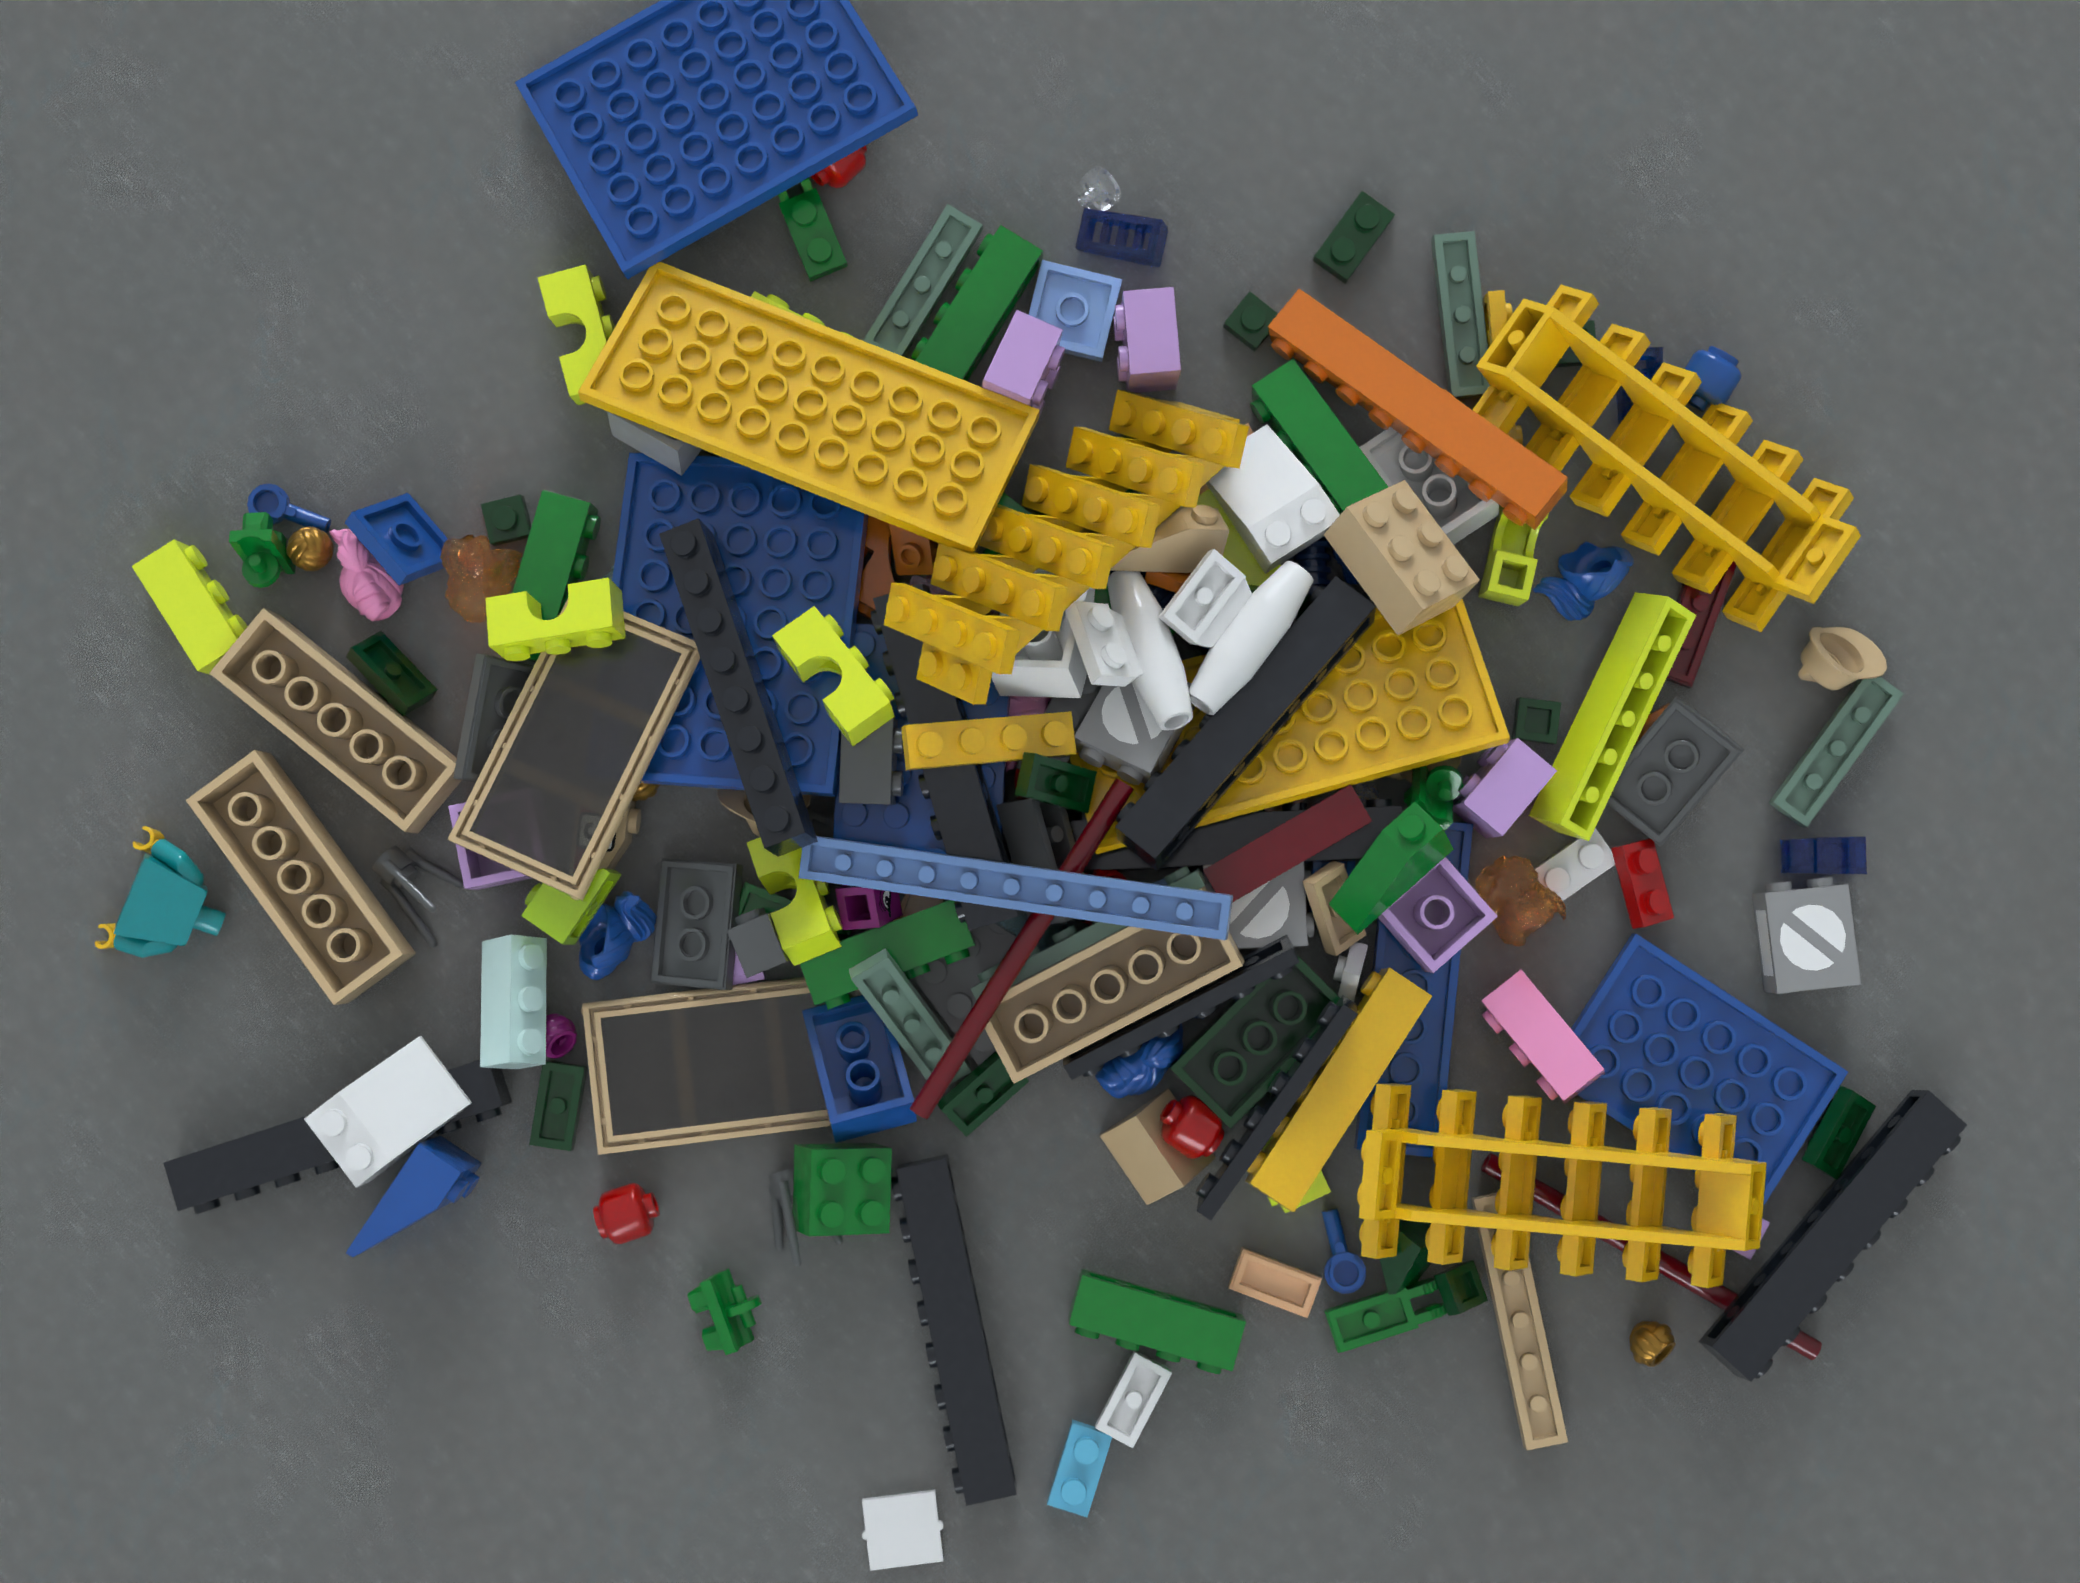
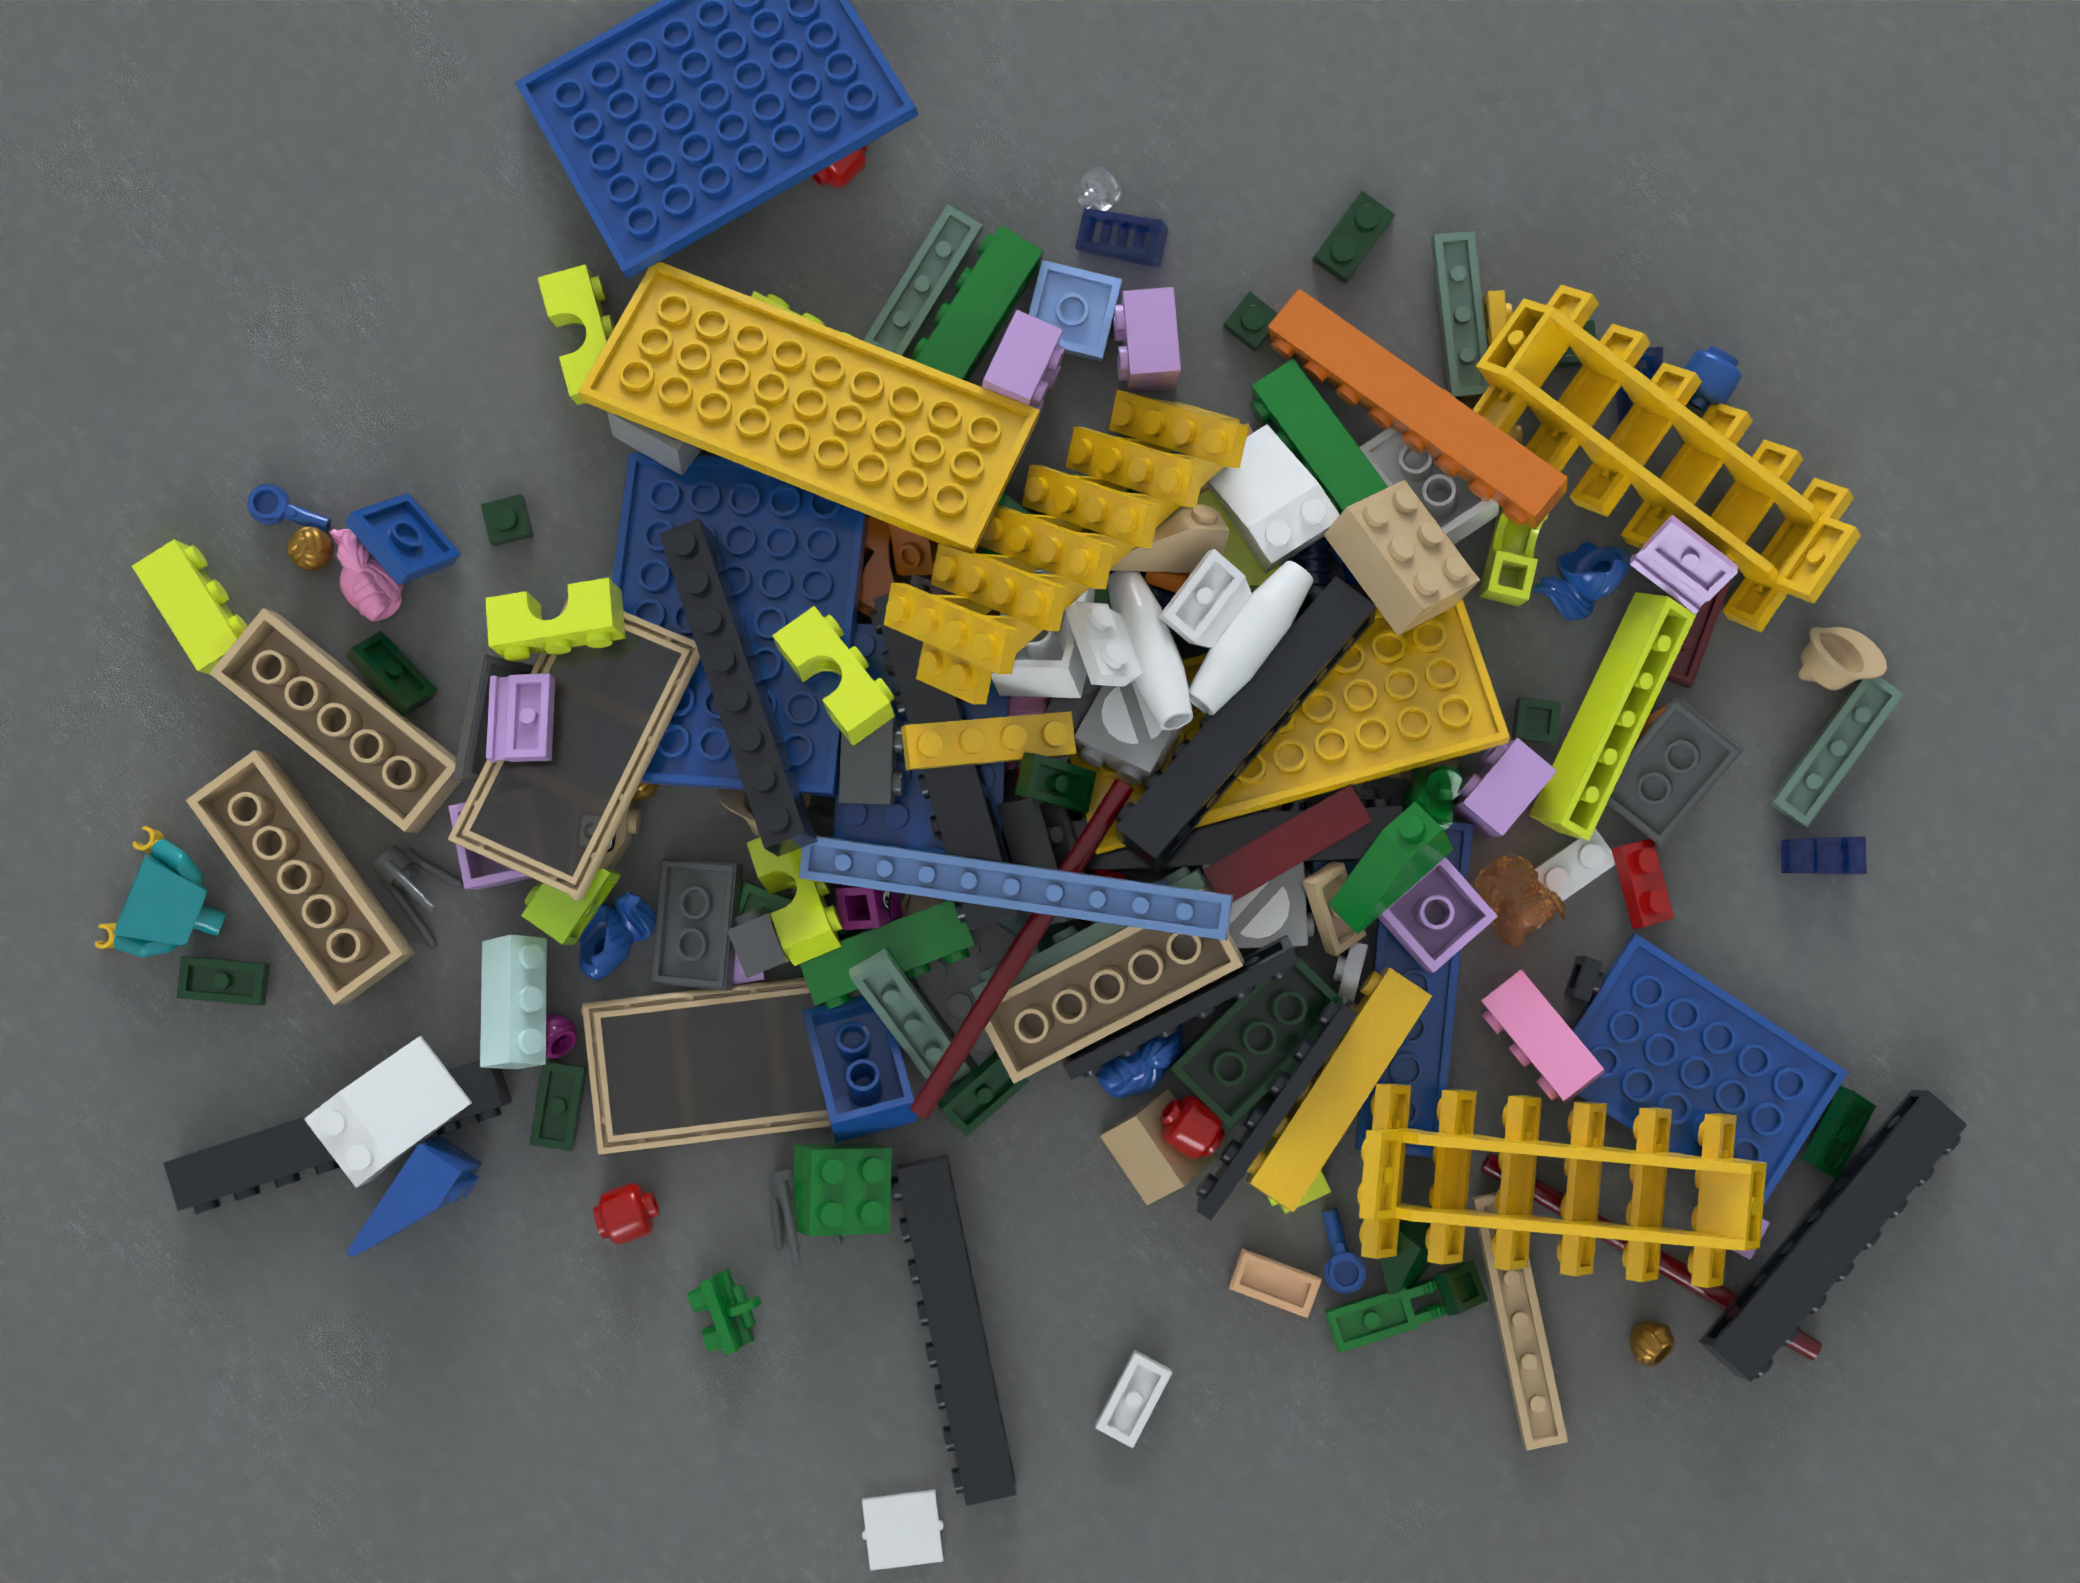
green hips [229,512,296,588] -> none
clear orange hair [440,535,522,623] -> none
green brick [512,489,601,663] -> none
green hinge [778,178,848,282] -> none
medium azure plate [1047,1419,1112,1517] -> none
green brick [1068,1269,1246,1374] -> none
light grey brick [1752,877,1861,994] -> none
none -> dark green plate [176,956,270,1006]
none -> lavender plate [486,673,555,763]
none -> black plate [1564,956,1604,1002]
none -> lavender plate [1630,515,1738,615]

